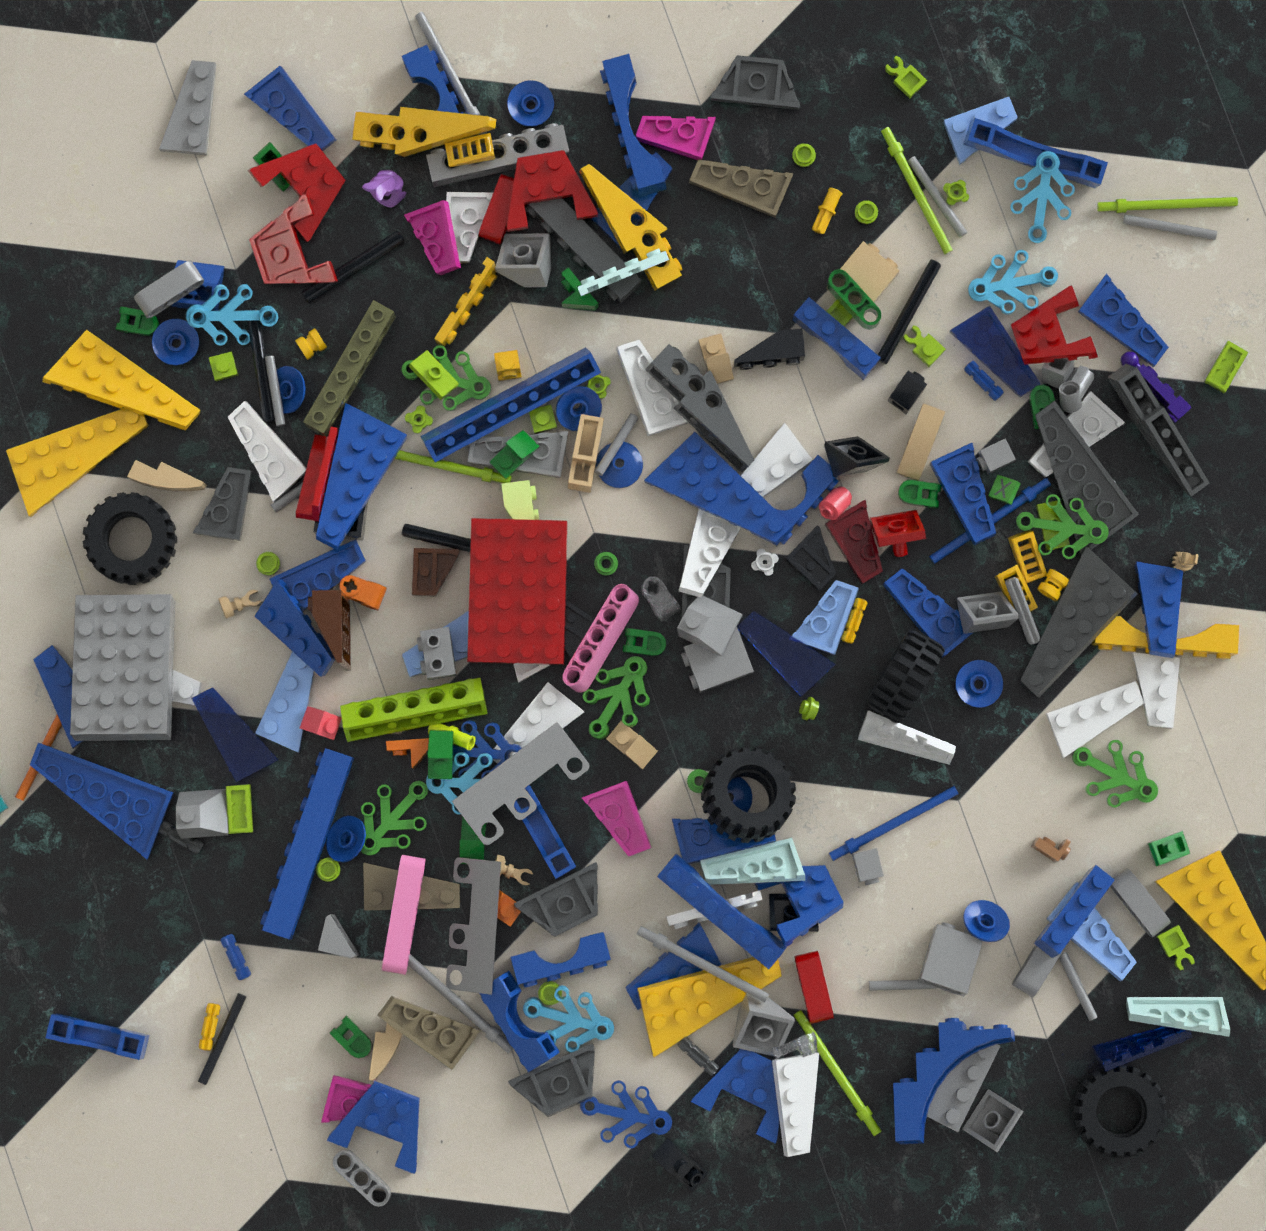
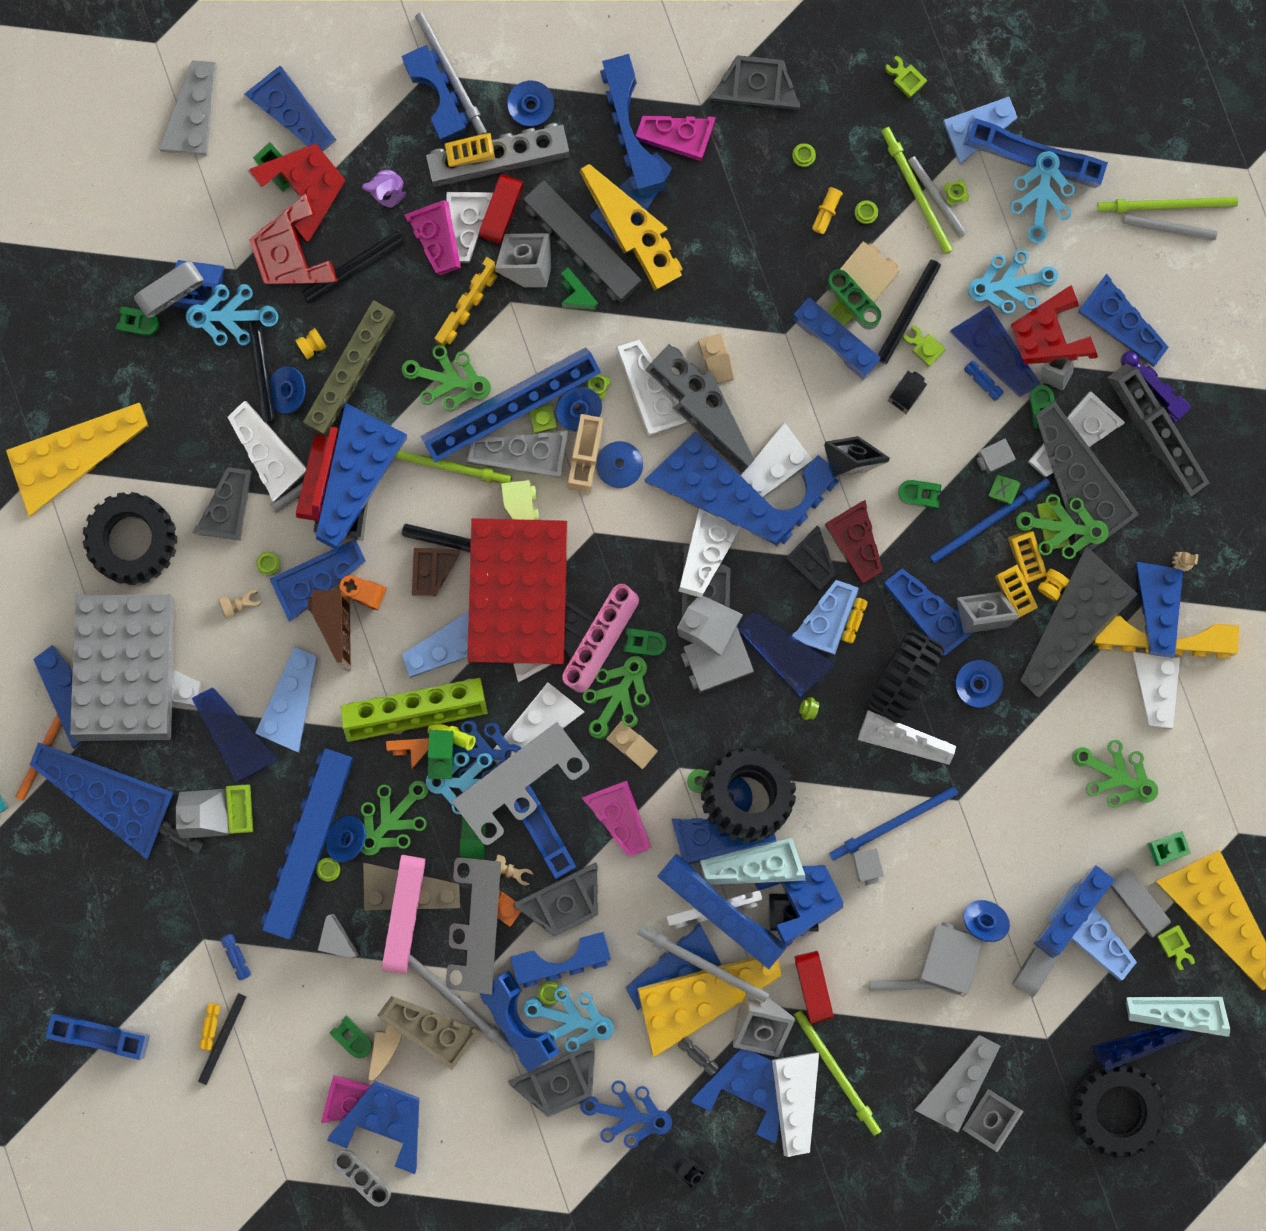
yellow wing [42,330,200,430] -> none
tan slope [127,460,207,492] -> none
blue dish [152,319,199,365] -> none
lime plate [209,352,238,381] -> none
blue wing [254,579,335,677] -> none
light grey bar [265,356,285,426] -> none
coral brick [300,706,342,740] -> none
yellow brick [352,107,496,157] -> none
lime plate [405,405,433,433] -> none
lime plate [409,350,459,400] -> none
light grey brick [417,627,457,680] -> none
green slope [489,430,540,480] -> none
yellow brick [494,350,522,381] -> none
red wing [507,150,598,232] -> none
light aqua wing [578,249,669,296] -> none
light grey bar [594,413,638,476] -> none
bright green plate [594,552,618,576] -> none
clear piece [641,577,681,623] -> none
dark tan wing [689,159,793,218] -> none
black slope [734,328,805,370] -> none
white plate [751,549,779,576] -> none
clear bar [772,1032,817,1059] -> none
coral brick [819,486,852,520] -> none
red tile [870,510,926,557] -> none
blue arch [893,1018,1015,1145] -> none
tan slope [897,403,945,481] -> none
blue wing [930,443,996,545] -> none
light grey axle [1005,577,1041,645] -> none
medium nougat bracket [1031,837,1071,862] -> none
white wing [1046,681,1144,758] -> none
light grey piece [1059,366,1094,413] -> none
light grey bar [1059,952,1098,1021] -> none
lime plate [1204,341,1248,393] -> none

